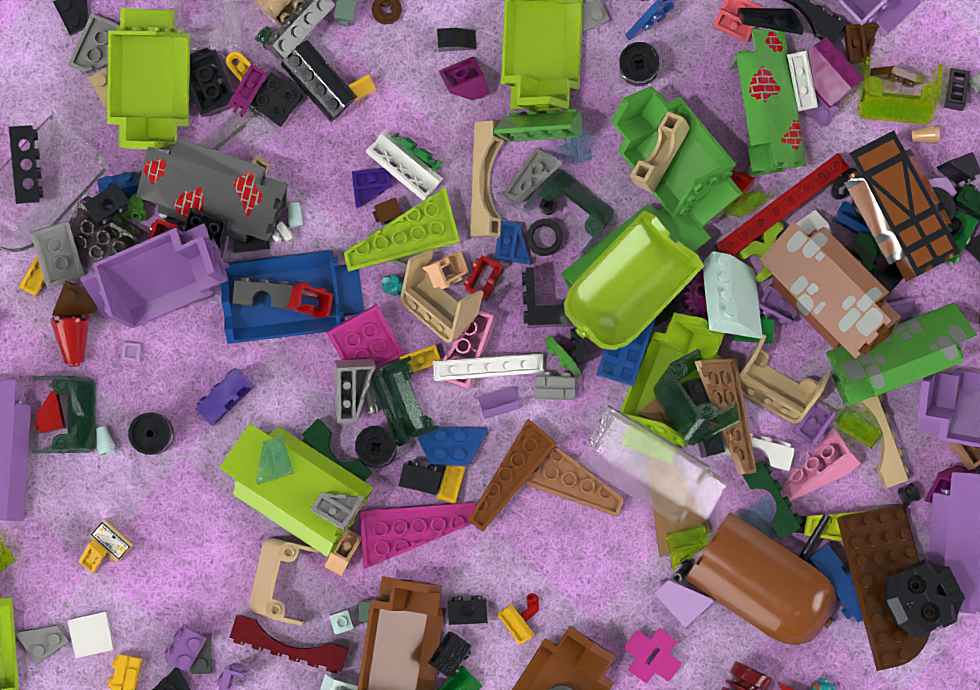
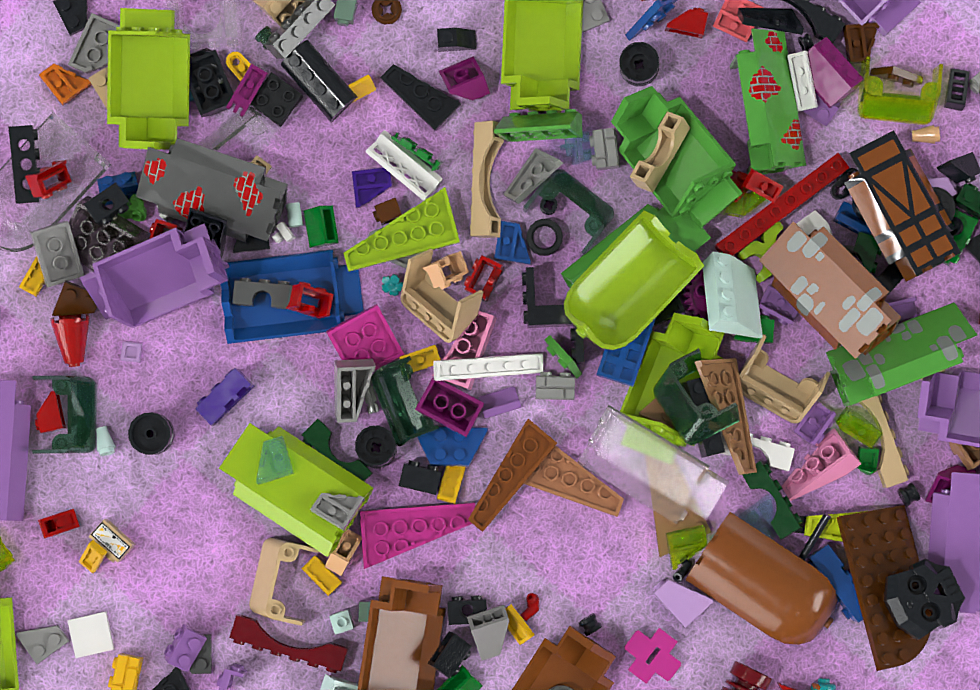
none -> red window [25,160,72,199]
none -> red slope [38,509,80,539]
none -> orange wing [39,64,92,106]
none -> yellow plate [301,555,342,596]
none -> green brick [304,206,339,248]
none -> black wing [380,64,461,131]
none -> magenta slope [415,376,484,437]
none -> light grey slope [467,605,509,661]
none -> black wheel [578,613,602,636]
none -> light grey brick [589,128,620,171]
none -> red slope [665,8,708,39]
none -> red slope [742,168,784,203]
none -> black bush [798,34,814,51]
none -> green plate [857,446,879,475]

